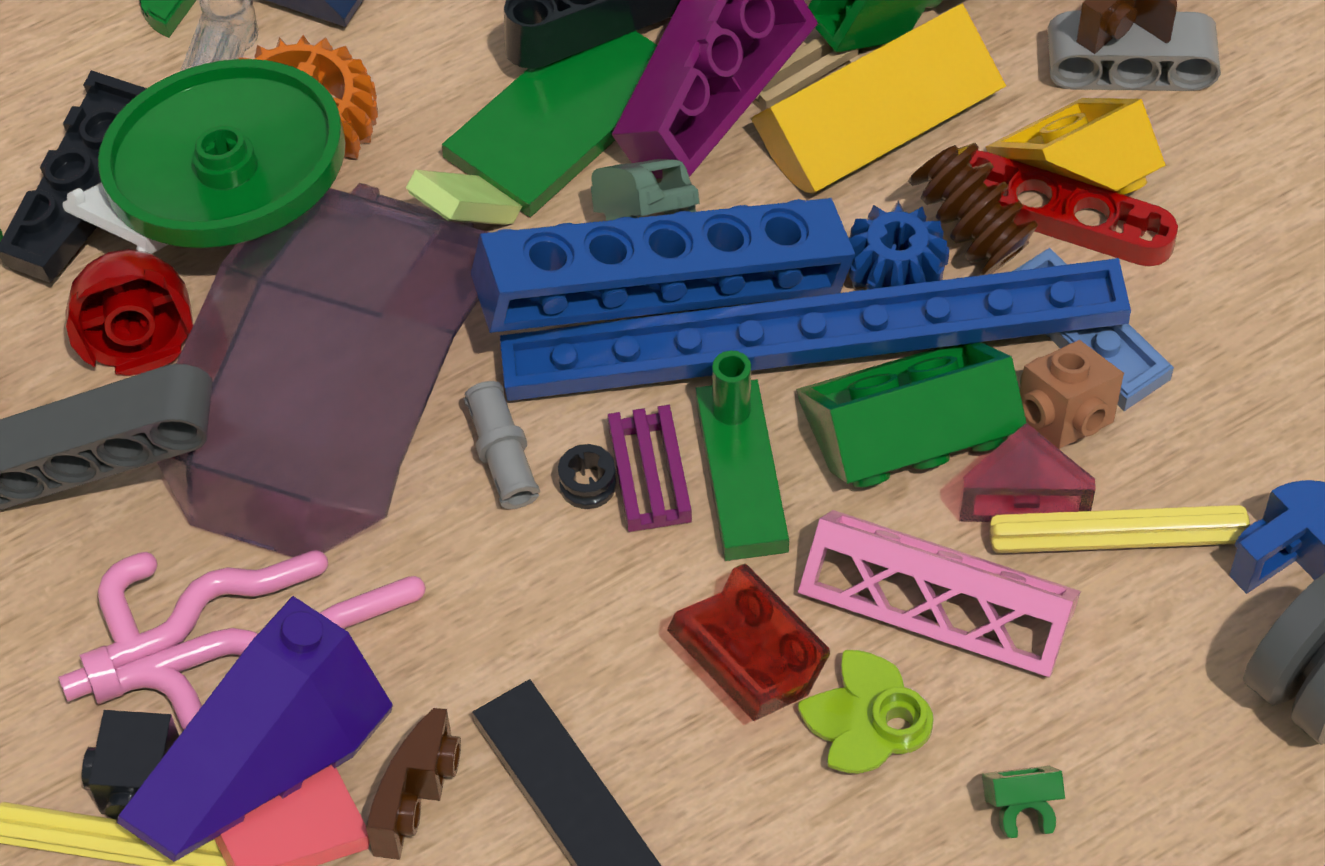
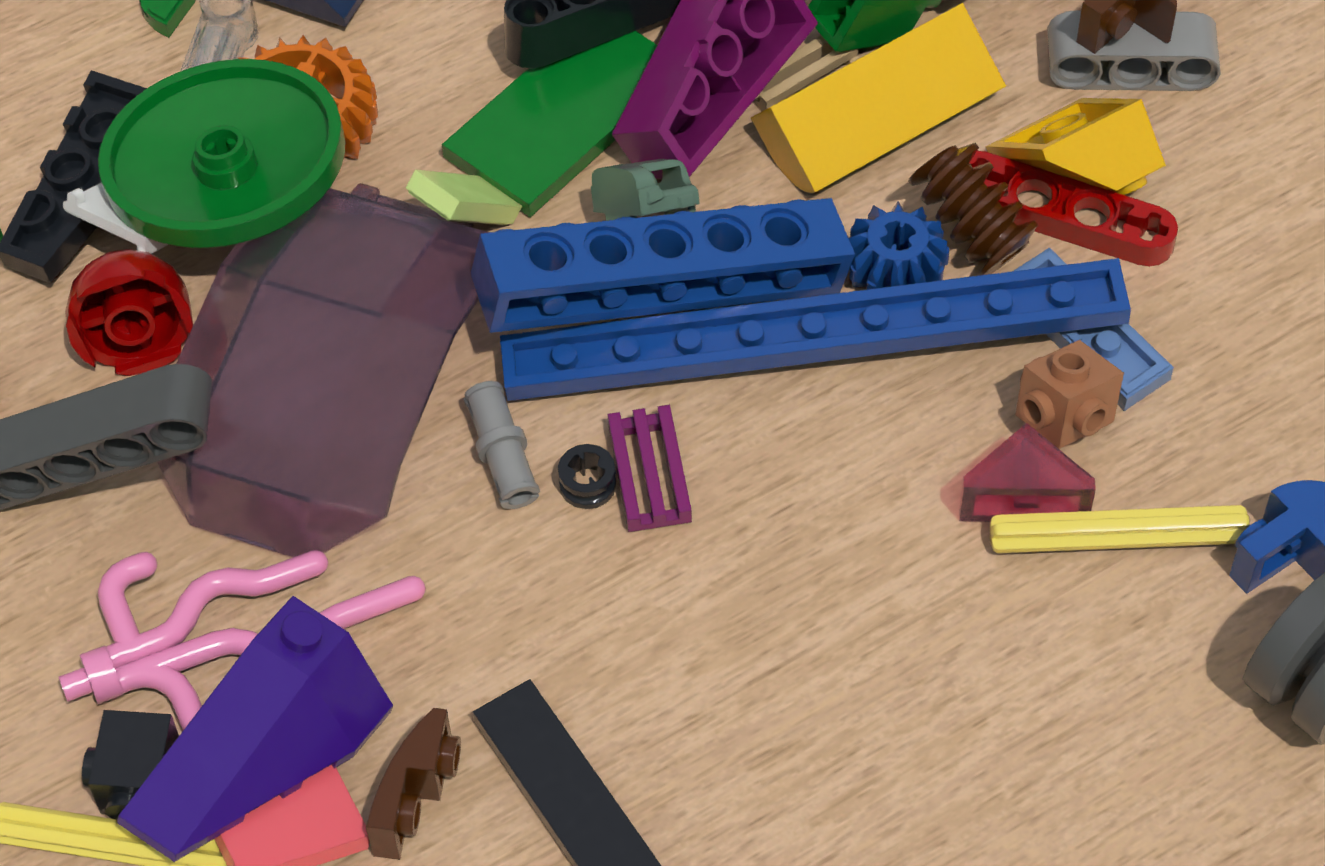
clear red bracket [667,564,830,721] -> none
green piece [696,350,789,561] -> none
green slope [796,342,1028,487] -> none
bright pink fence [798,510,1081,677] -> none
lime plate [798,650,933,774] -> none
green tile [982,765,1065,838] -> none

